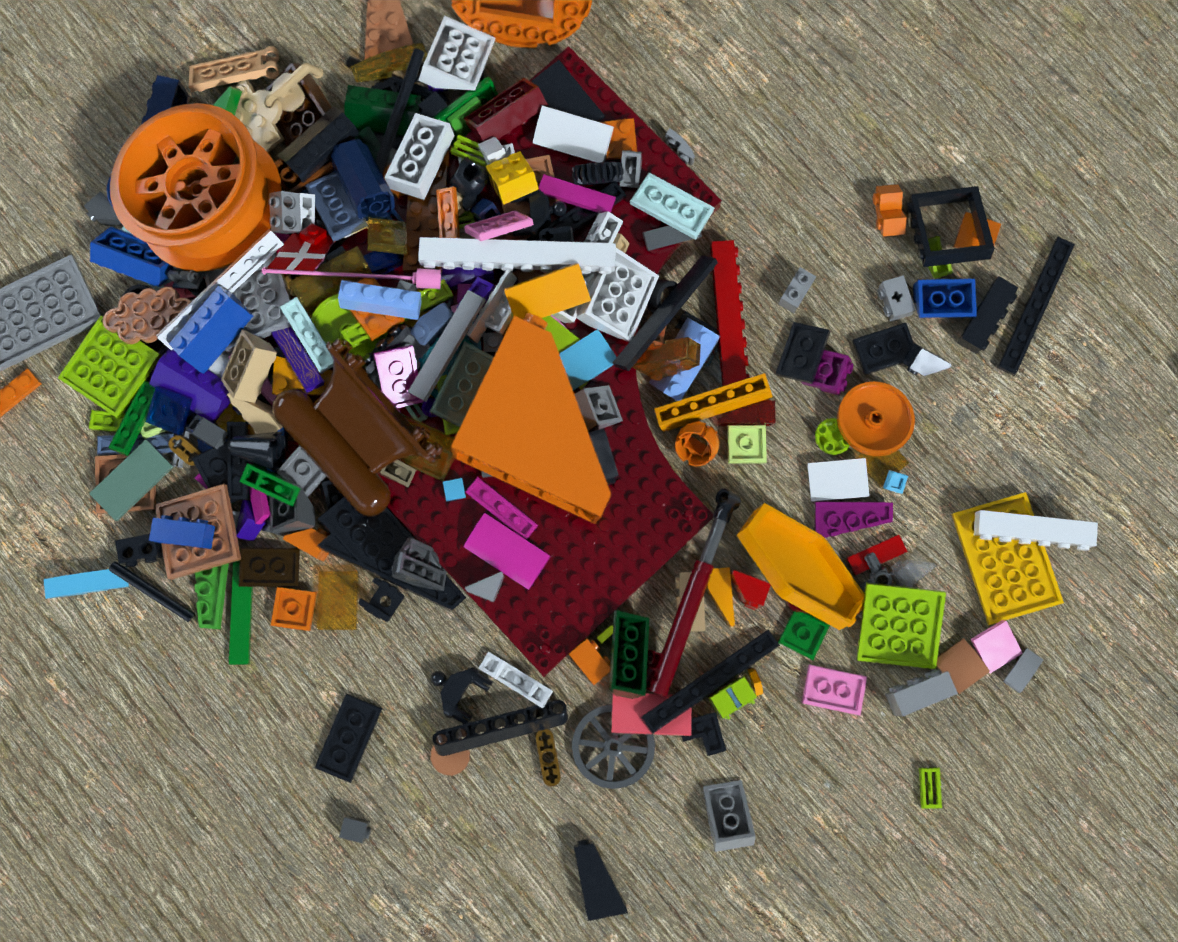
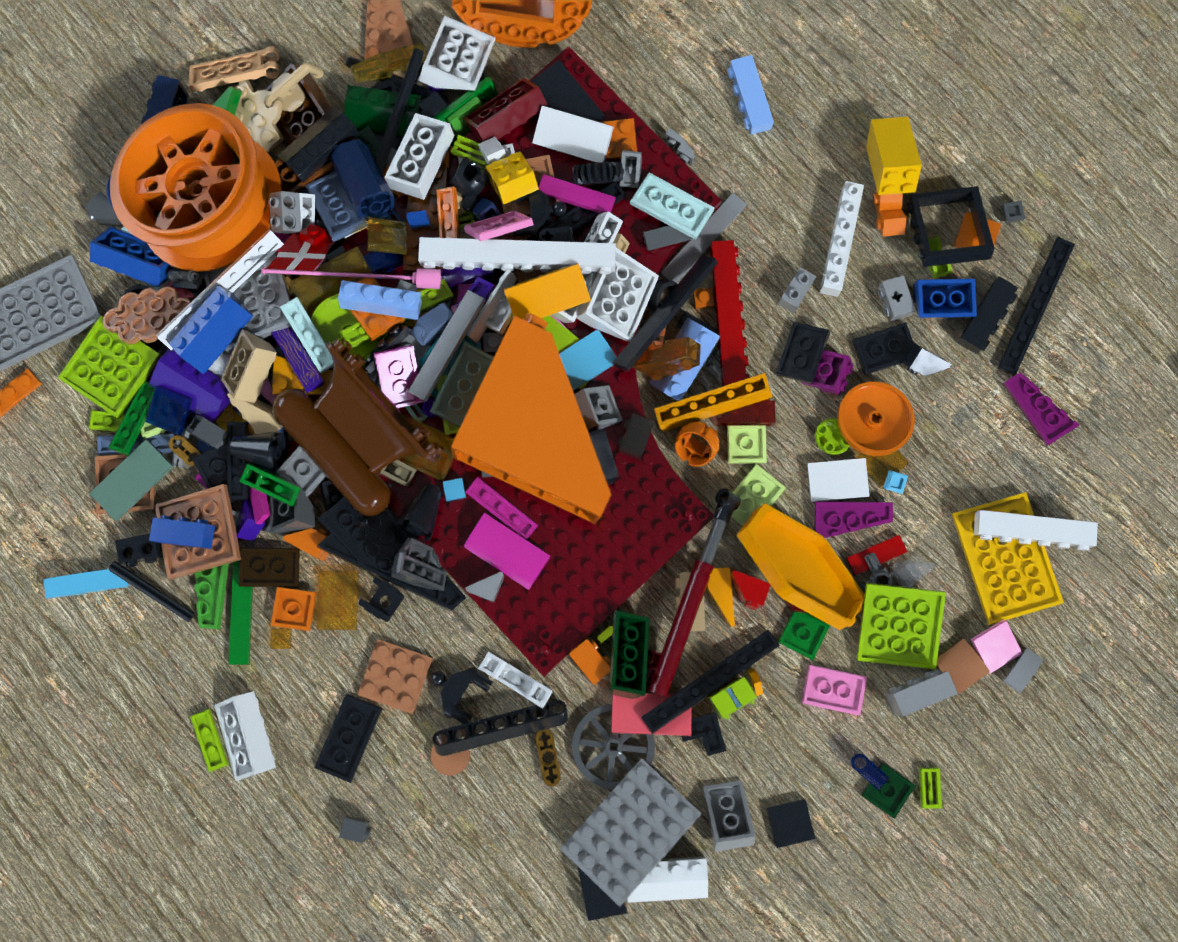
none -> lime tile [190,709,229,772]
none -> white slope [214,691,276,781]
none -> clear yellow tile [270,629,292,649]
none -> nougat plate [358,639,433,714]
none -> black cone [395,484,442,541]
none -> blue tile [407,210,430,229]
none -> light grey plate [560,758,702,907]
none -> clear smoke brick [617,413,655,460]
none -> white slope [627,856,708,902]
none -> light grey tile [660,193,747,283]
none -> orange plate [694,288,714,309]
none -> light blue brick [727,55,774,135]
none -> yellowish green tile [731,464,786,527]
none -> black tile [766,799,816,848]
none -> white brick [819,181,864,297]
none -> clear blue piece [851,754,889,790]
none -> dark green tile [860,762,916,819]
none -> yellow brick [866,117,922,195]
none -> dark grey plate [1001,201,1025,224]
none -> magenta wing [1003,372,1079,446]

